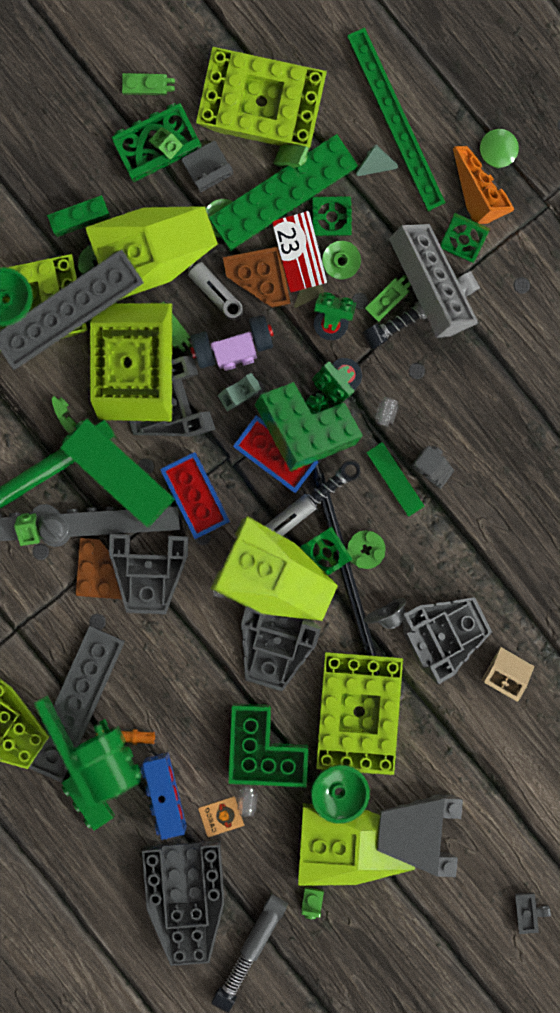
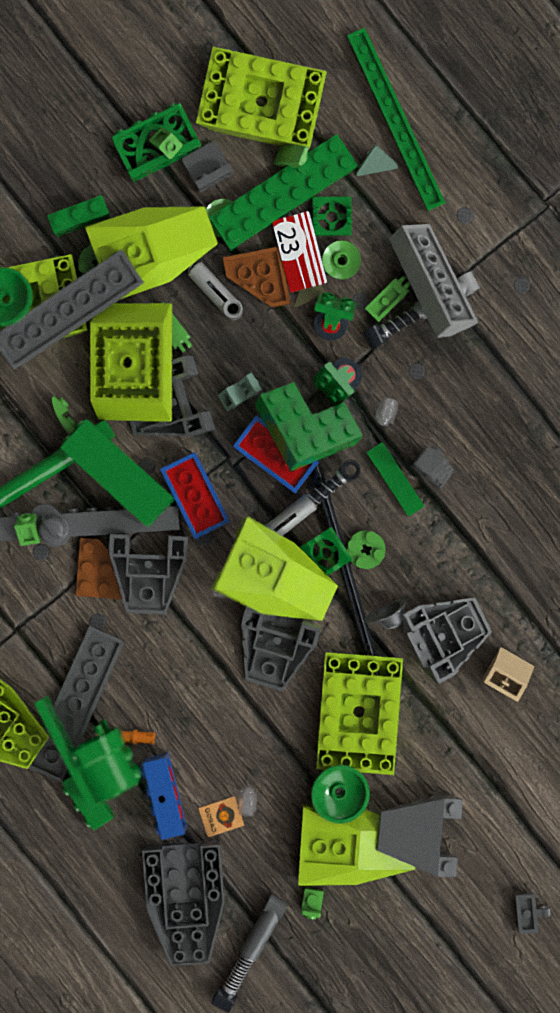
bright green hinge [122,73,175,95] -> none
brick [190,315,274,371] -> none
green brick [229,703,308,787] -> none
green gear [305,393,329,415] -> none
green piece [440,213,490,263] -> none
orange wedge [453,146,514,224] -> none
bright green dish [479,129,519,169] -> none

